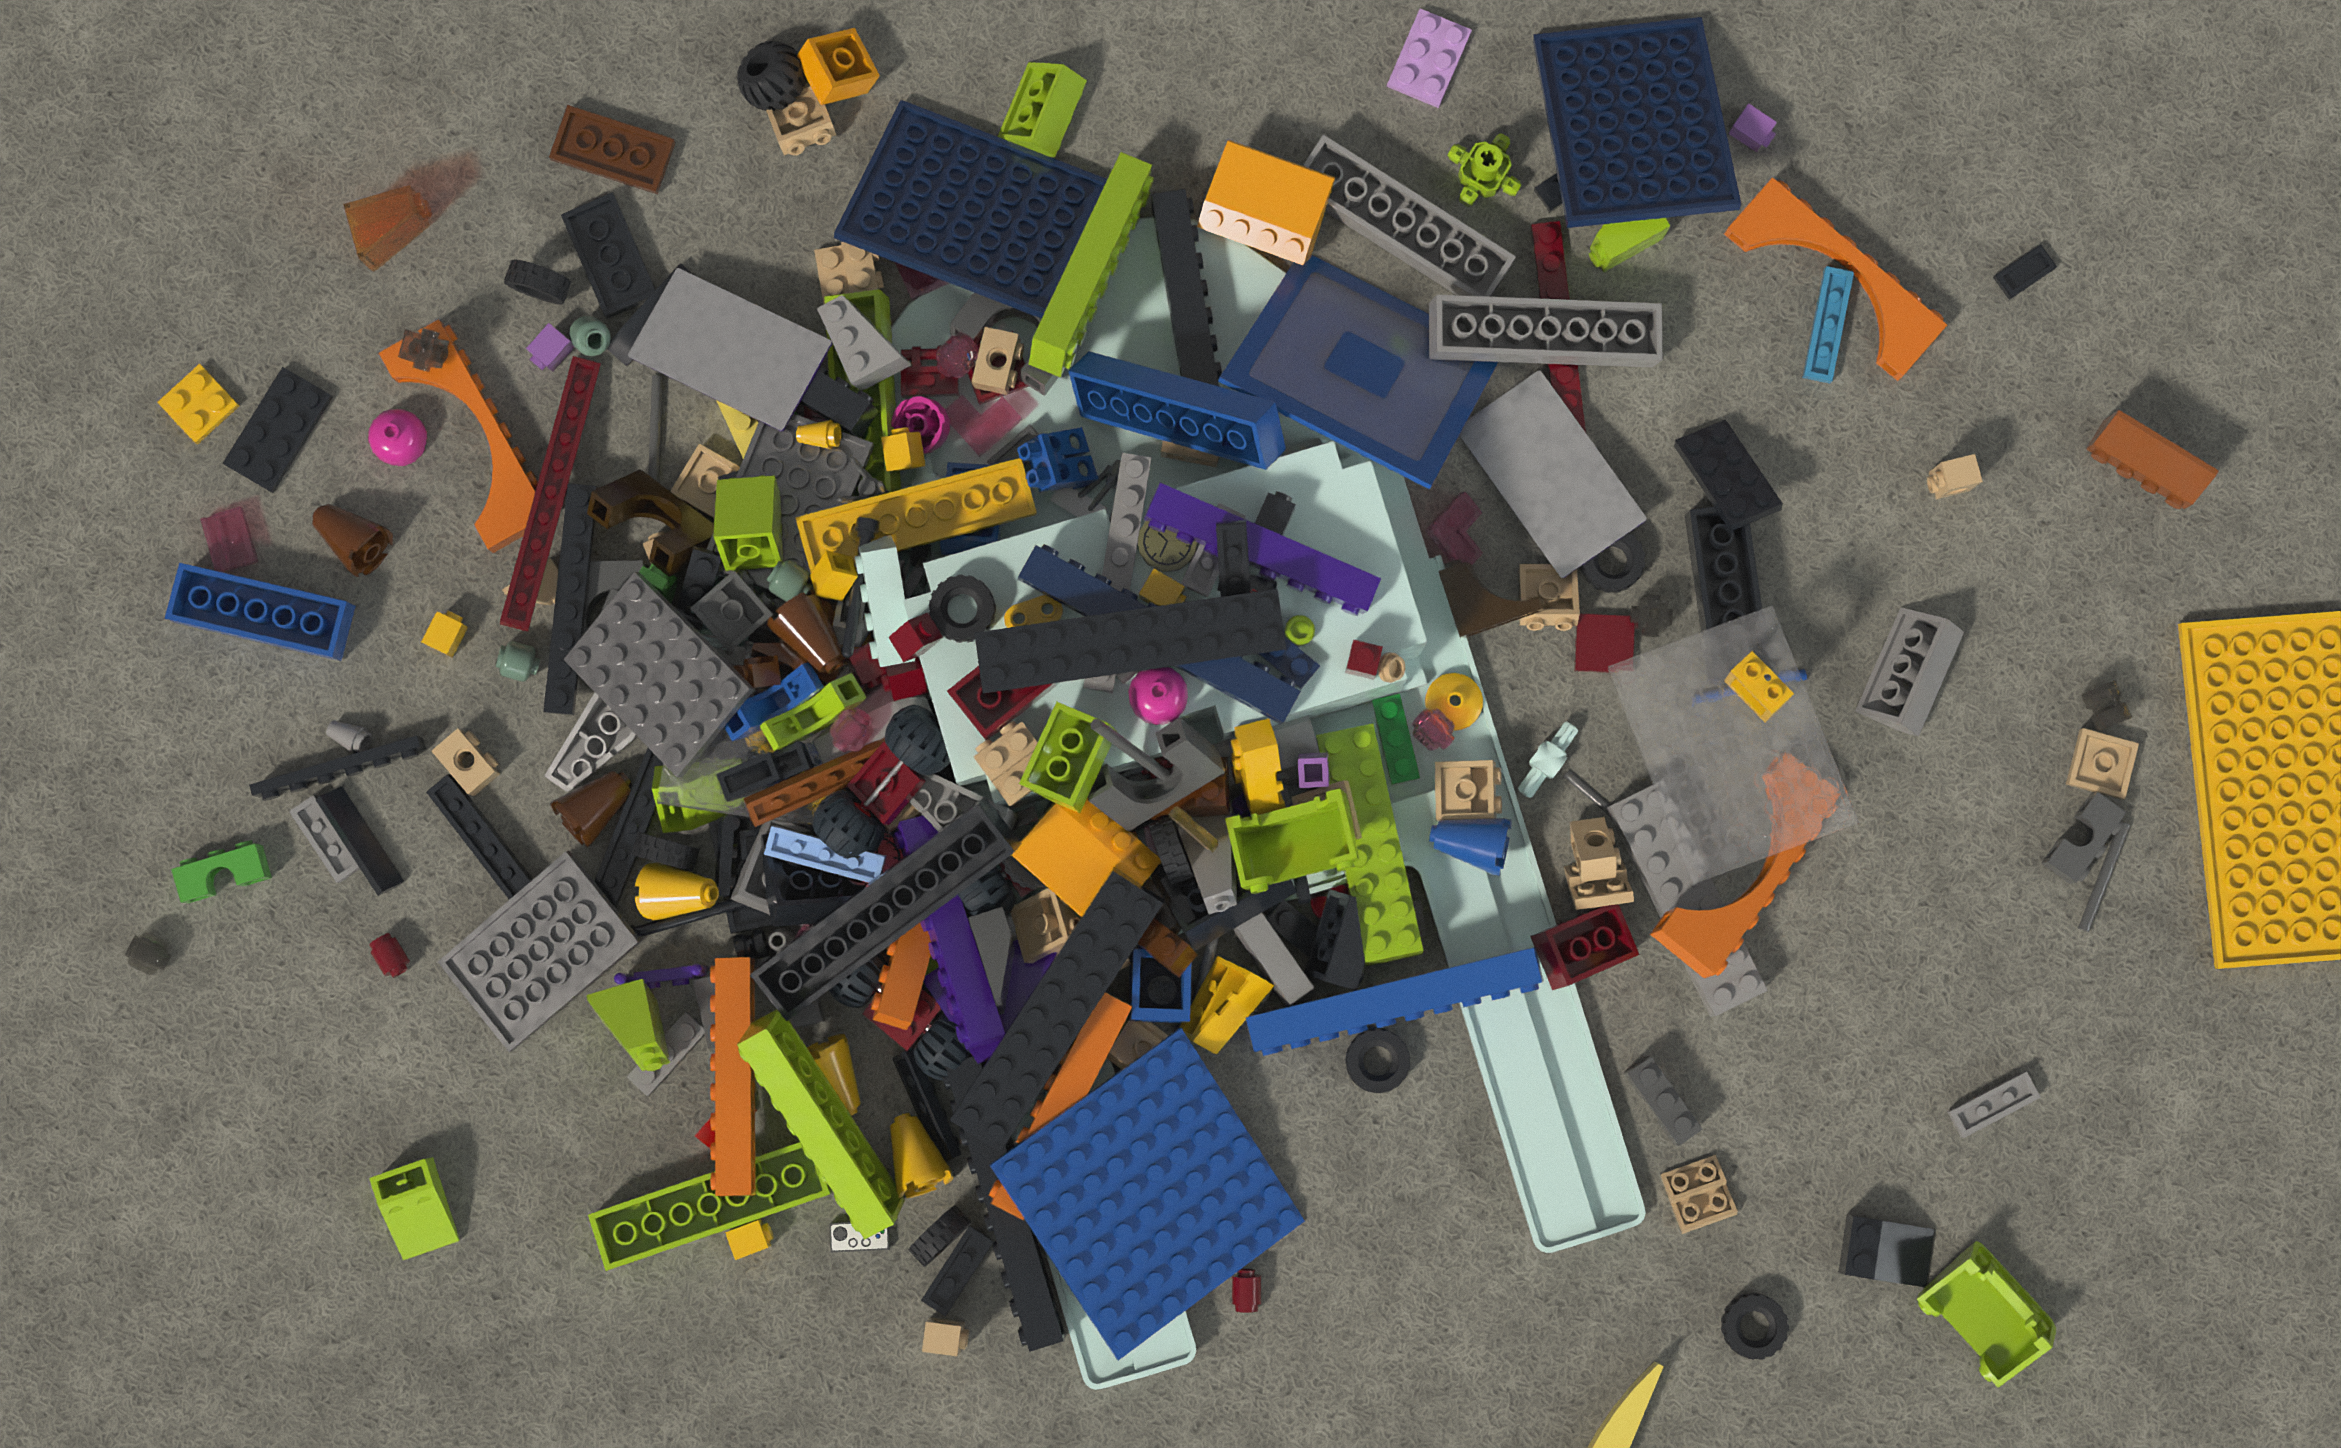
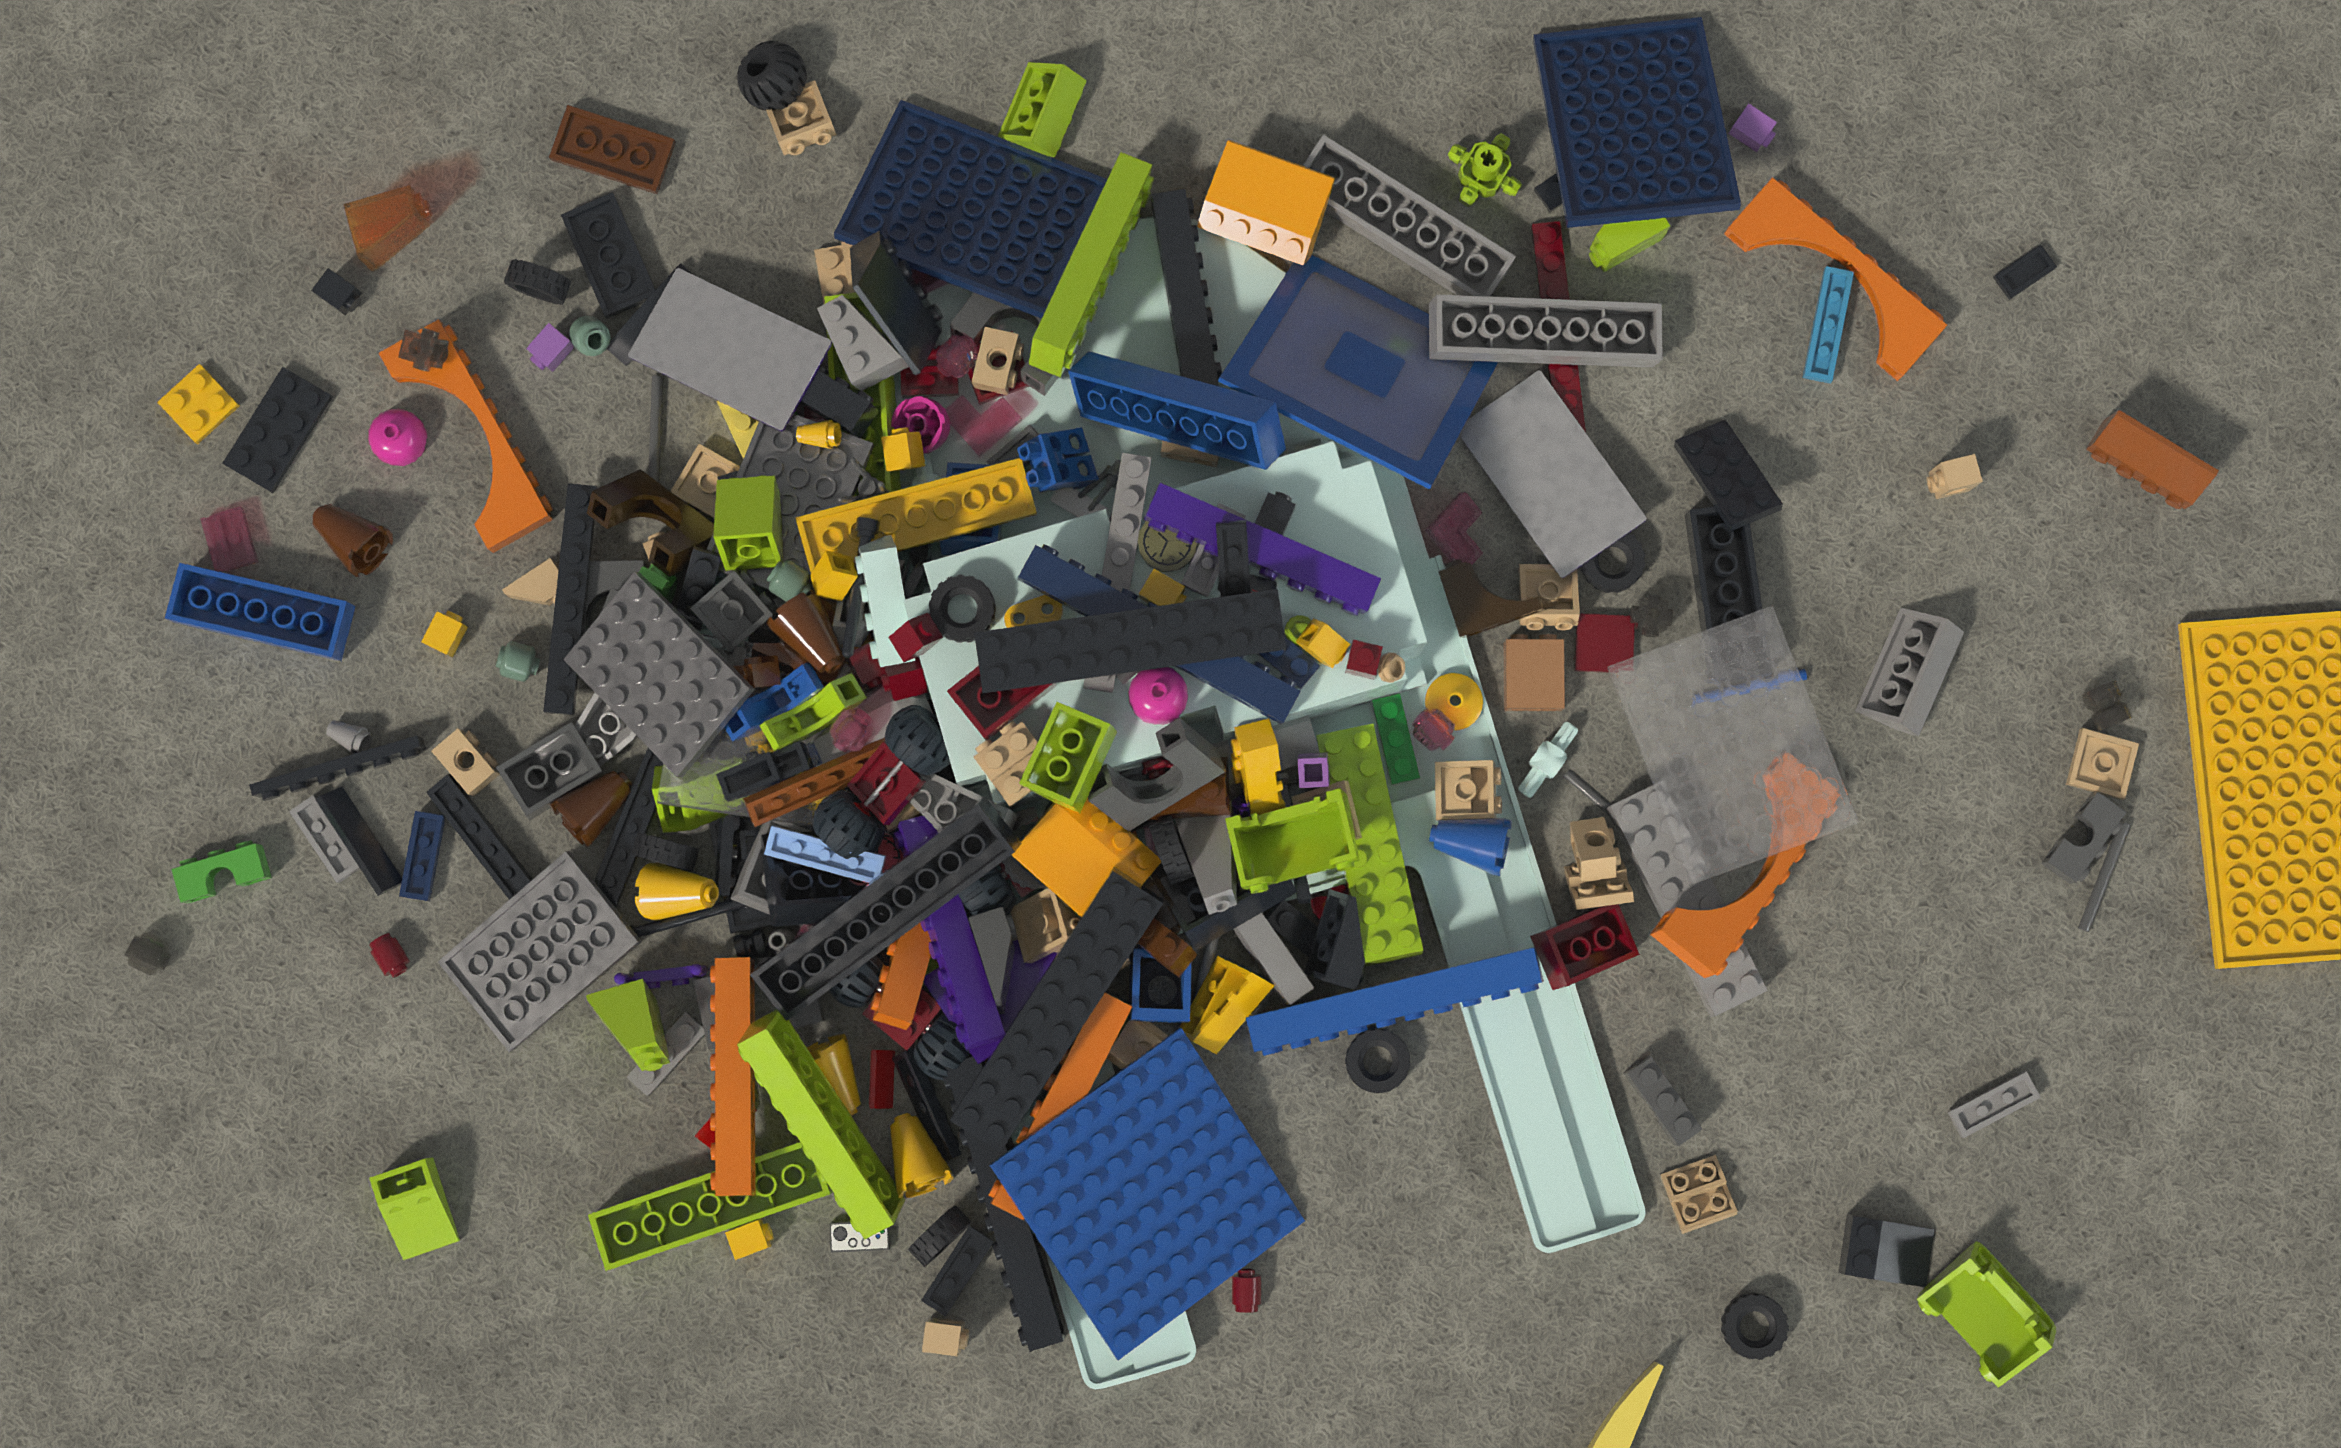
dark red plate [500,356,601,632] -> none
light orange brick [797,28,880,105] -> none
dark grey bar [1090,719,1170,781] -> none
clear yellow tile [1168,806,1219,853] -> none
lavender plate [1387,8,1472,108] -> none
yellow window [1724,651,1794,723] -> none
none -> black brick [311,268,362,315]
none -> dark blue plate [399,811,446,902]
none -> dark grey slope [496,722,602,820]
none -> black slope [850,231,943,375]
none -> red slope [869,1050,895,1109]
none -> yellow brick [1295,618,1350,668]
none -> medium nougat brick [1504,634,1565,711]

